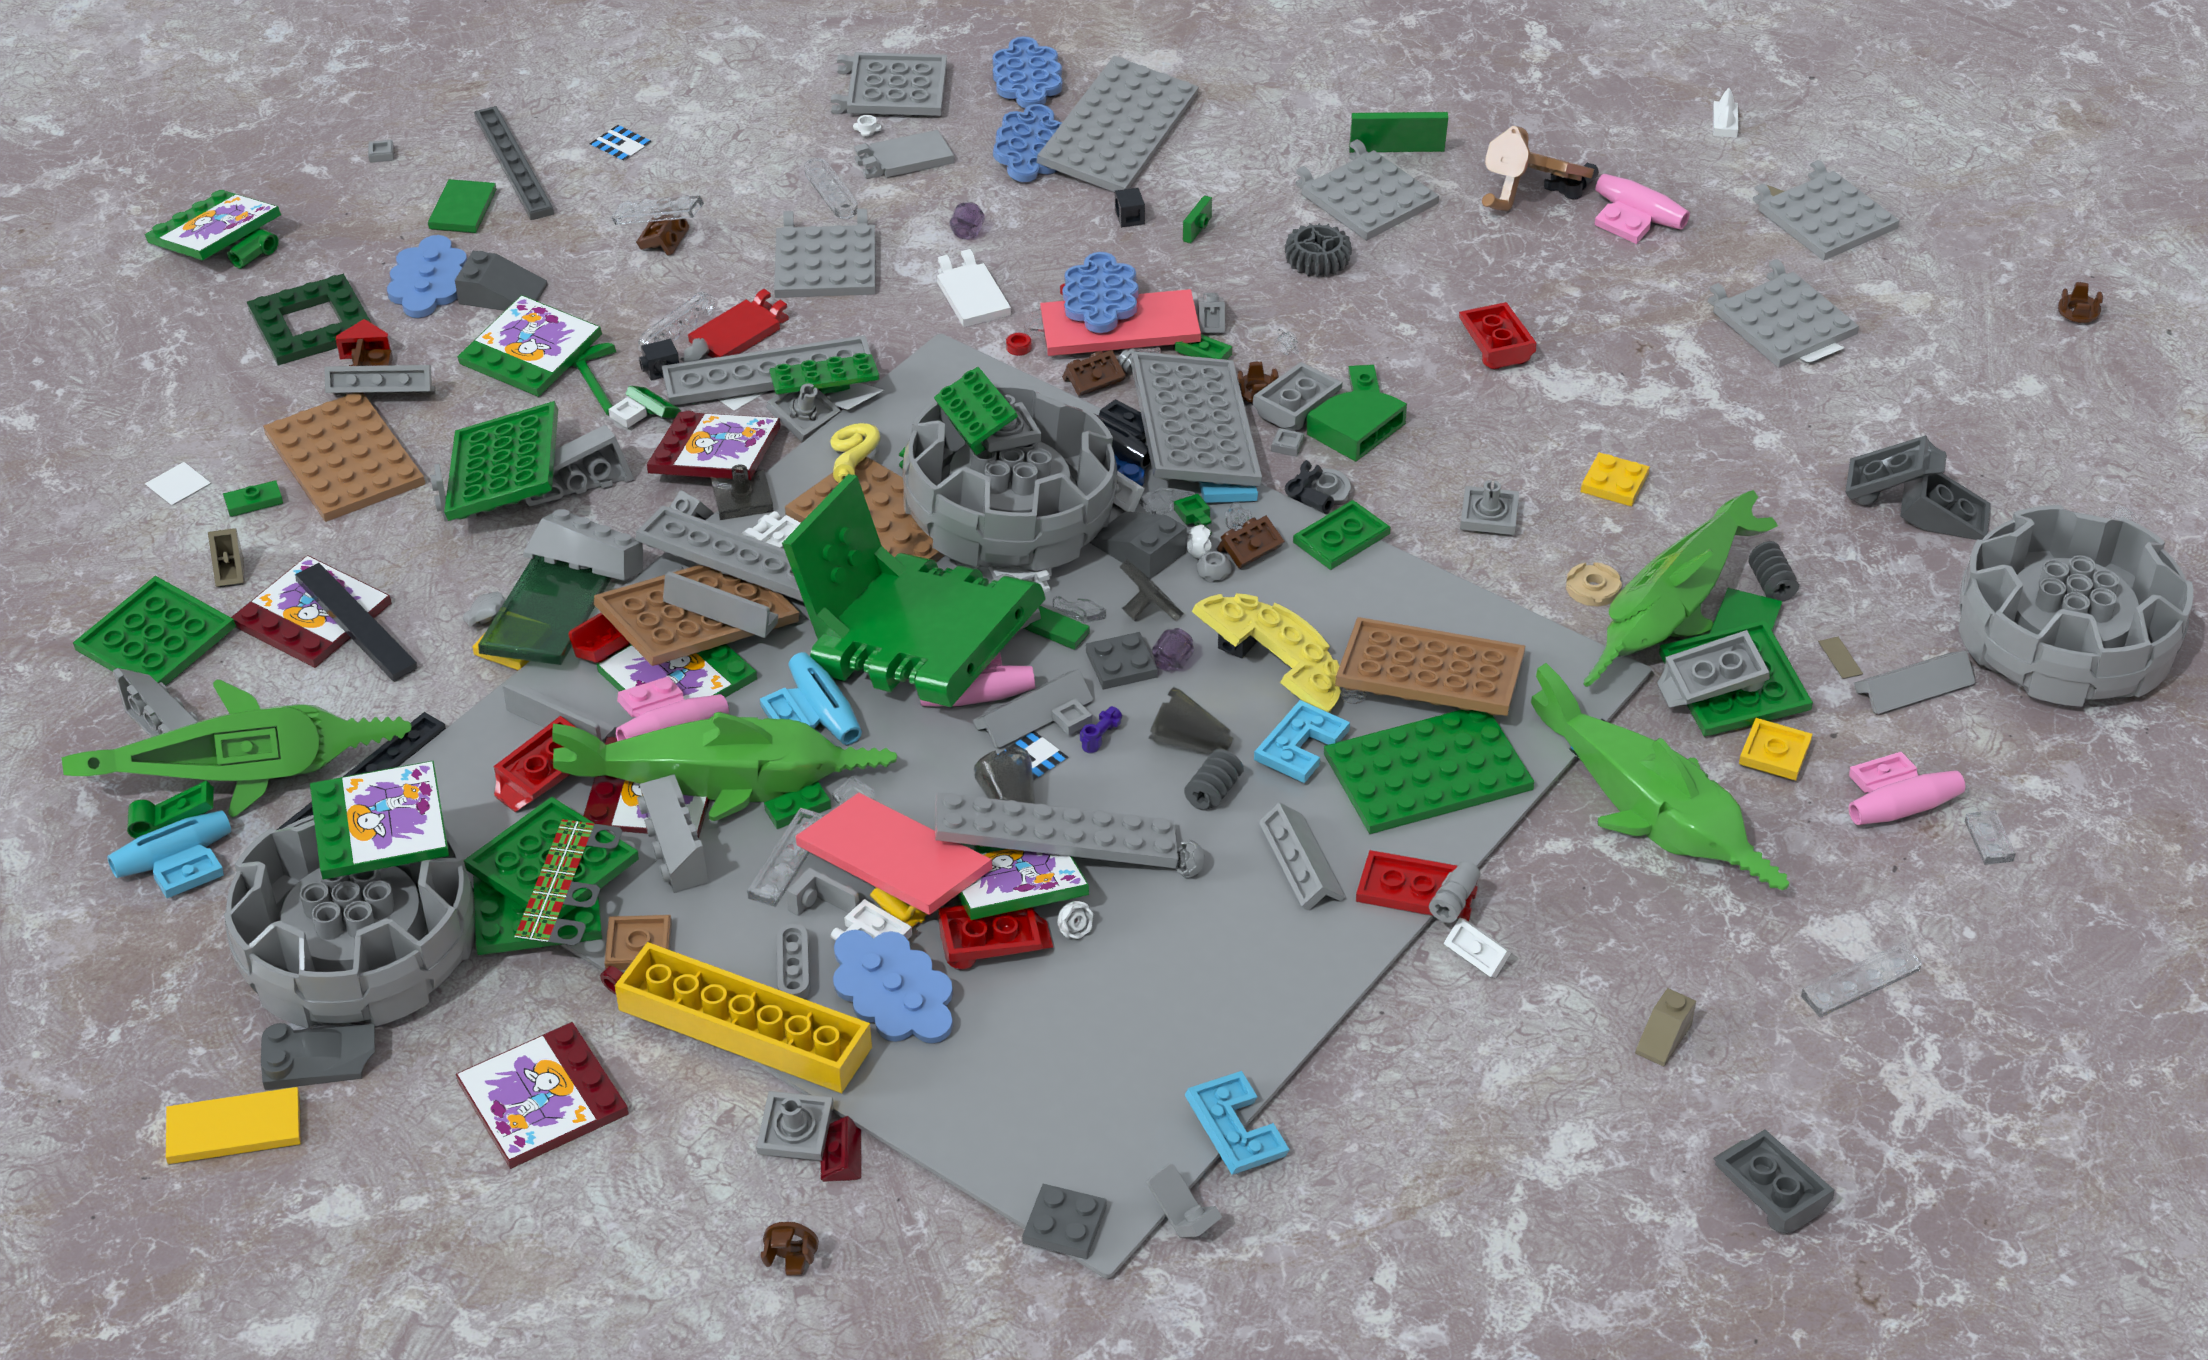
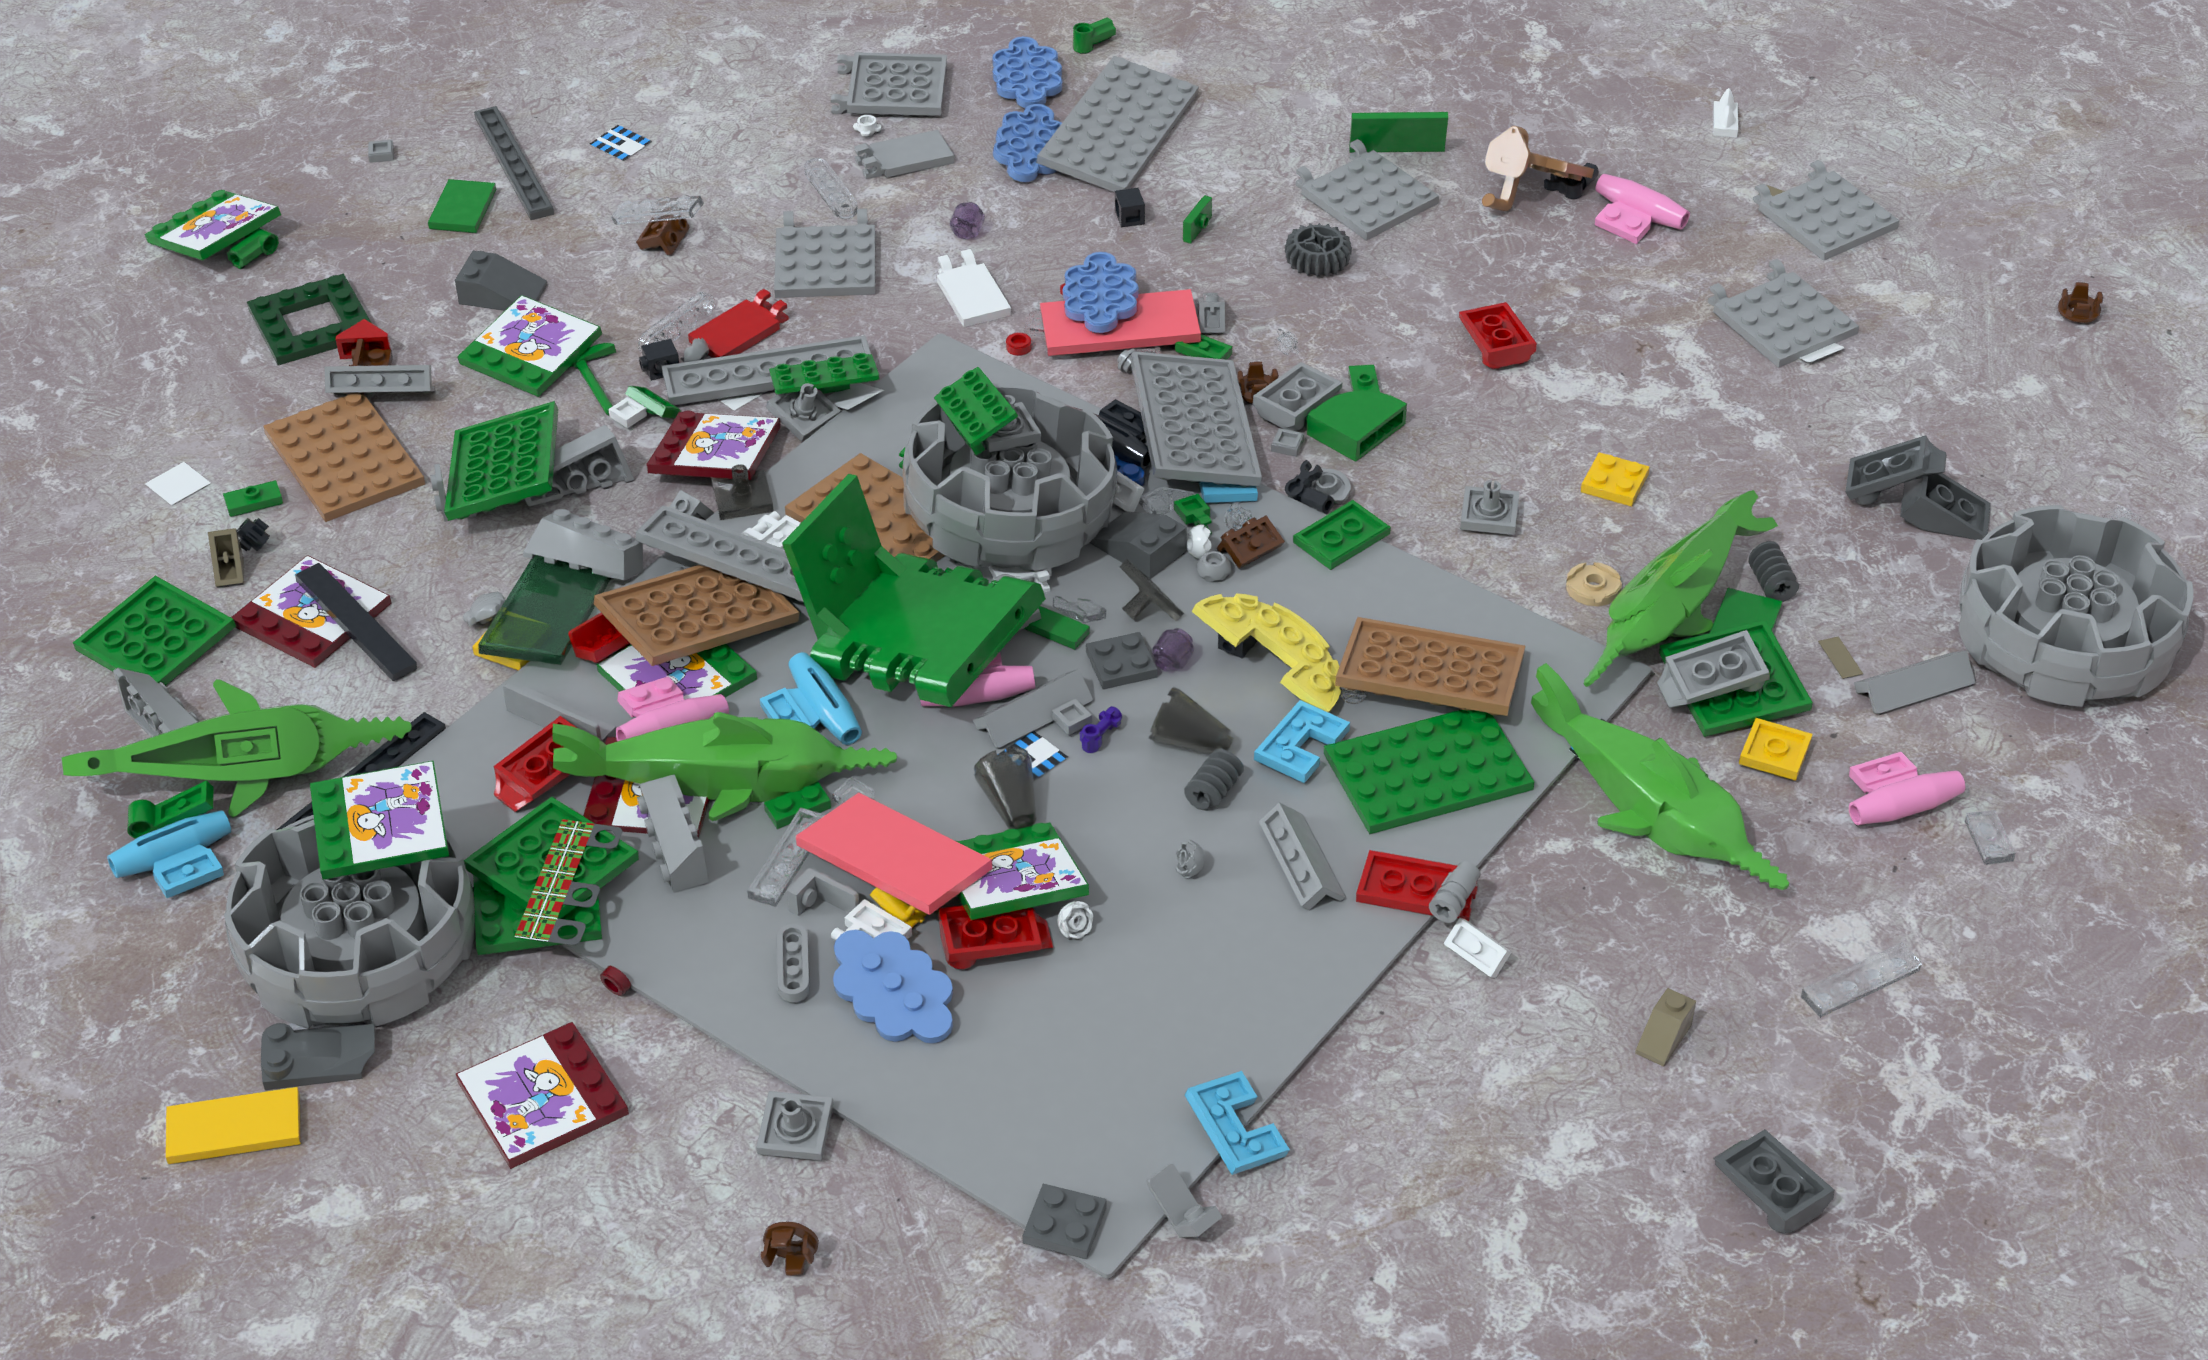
medium blue plate [387,235,467,318] -> none
medium nougat tile [604,915,672,970] -> none
yellow brick [615,942,872,1093] -> none
light grey panel [663,572,778,638] -> none
dark red slope [821,1116,861,1182] -> none
light yellow plant [830,423,880,483] -> none
light grey plate [935,792,1178,868] -> none
reddish brown bracket [1062,350,1126,397] -> none
none -> black gear [237,518,270,552]
none -> green piece [1073,17,1116,53]

